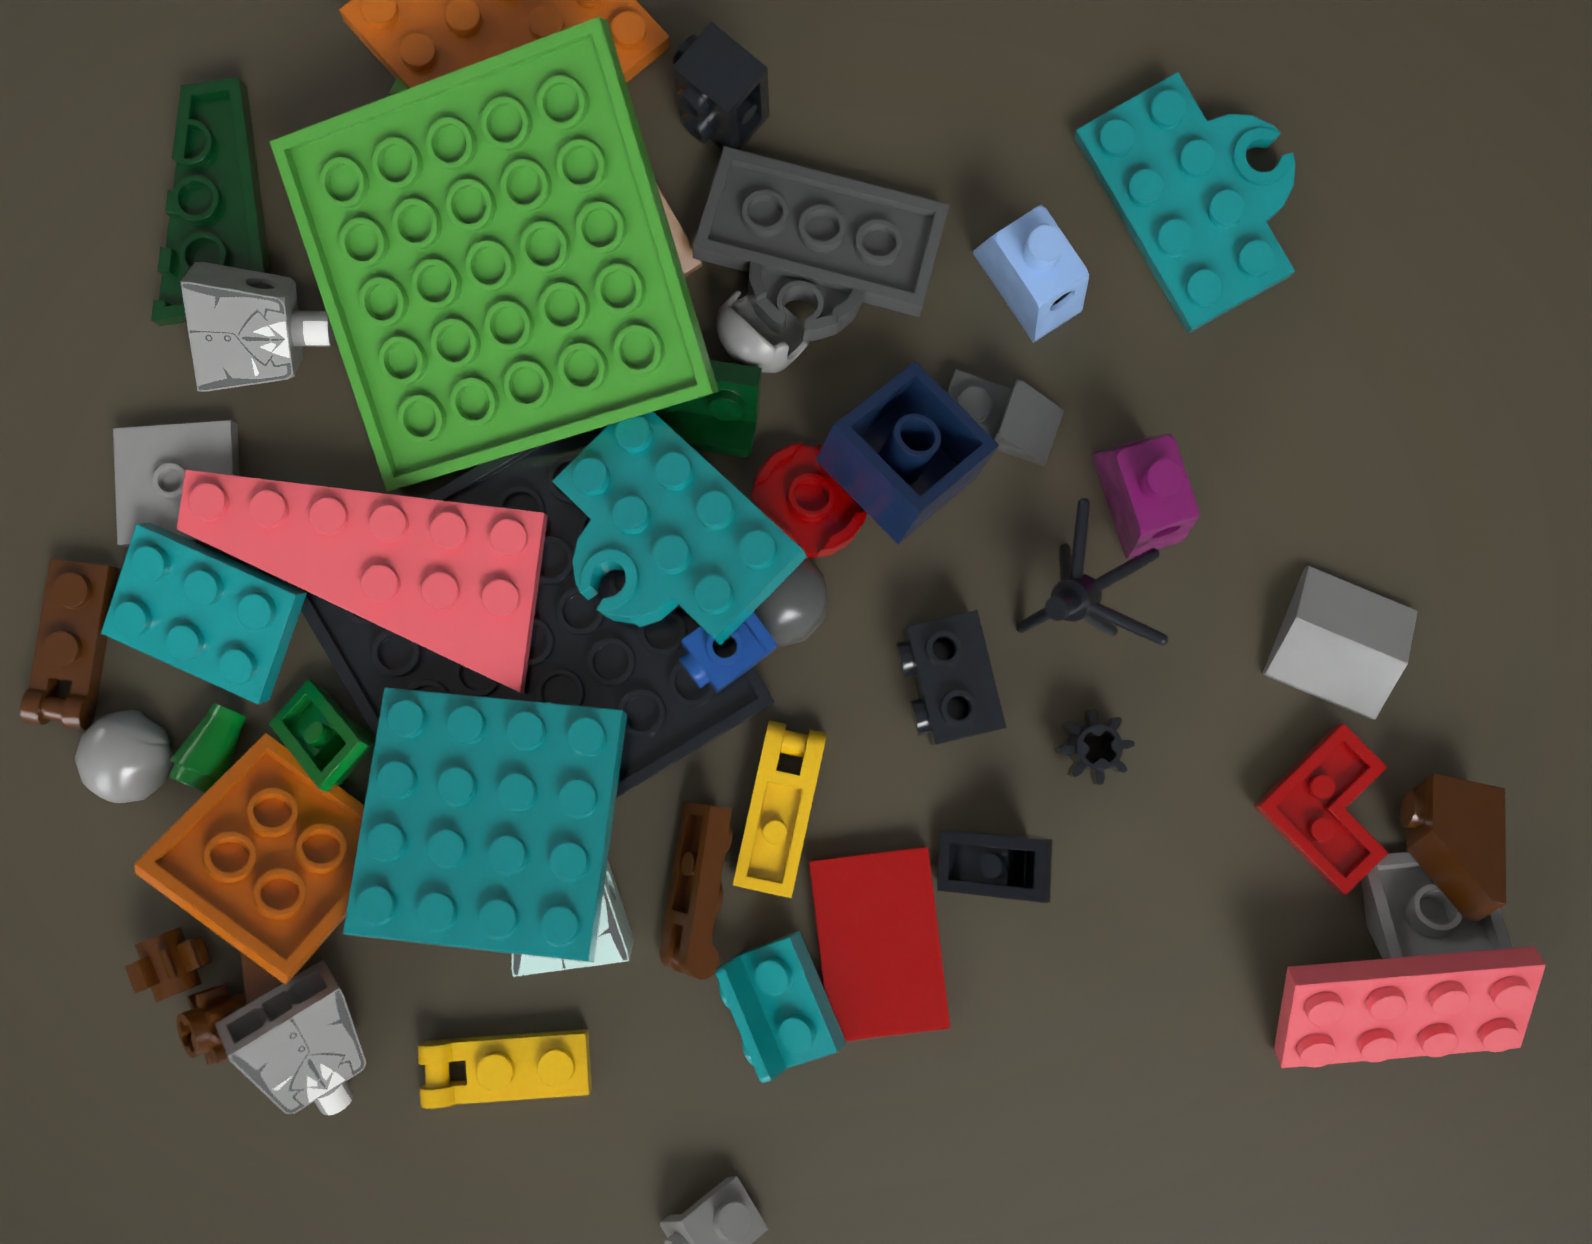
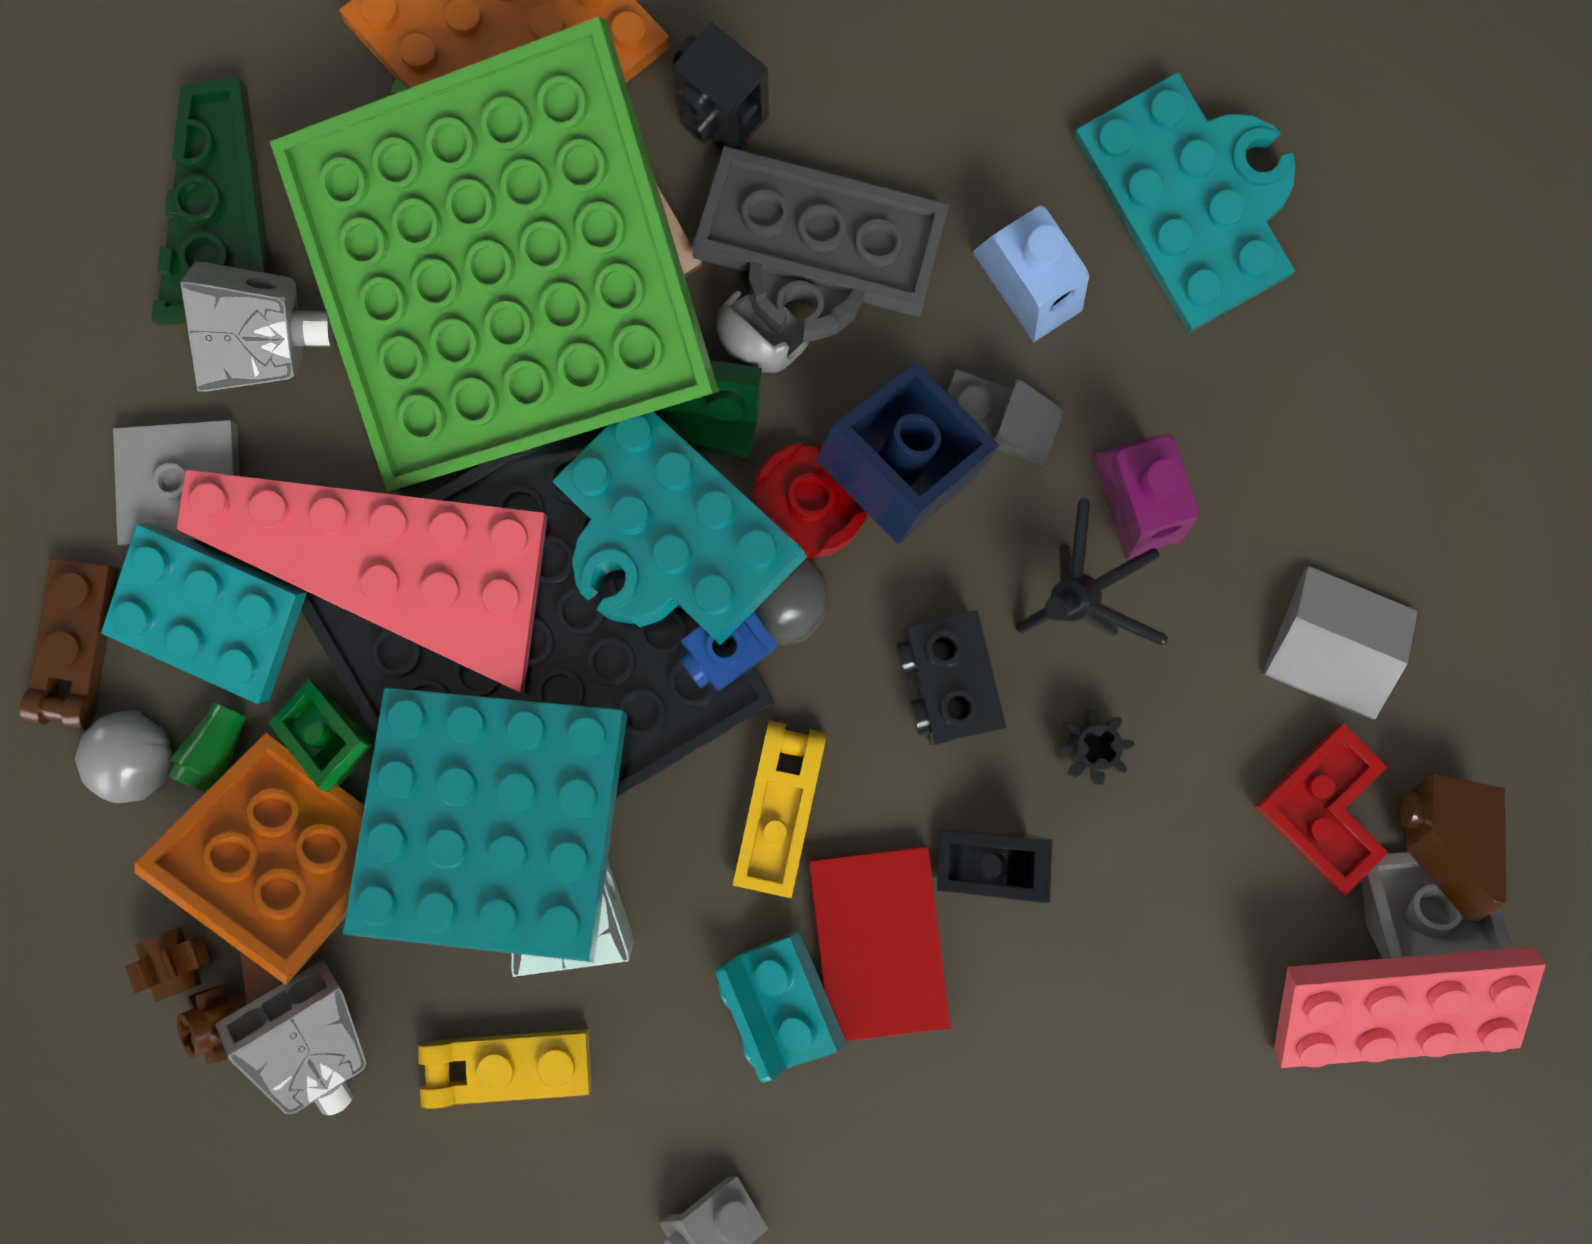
reddish brown plate [659,801,732,980] -> none

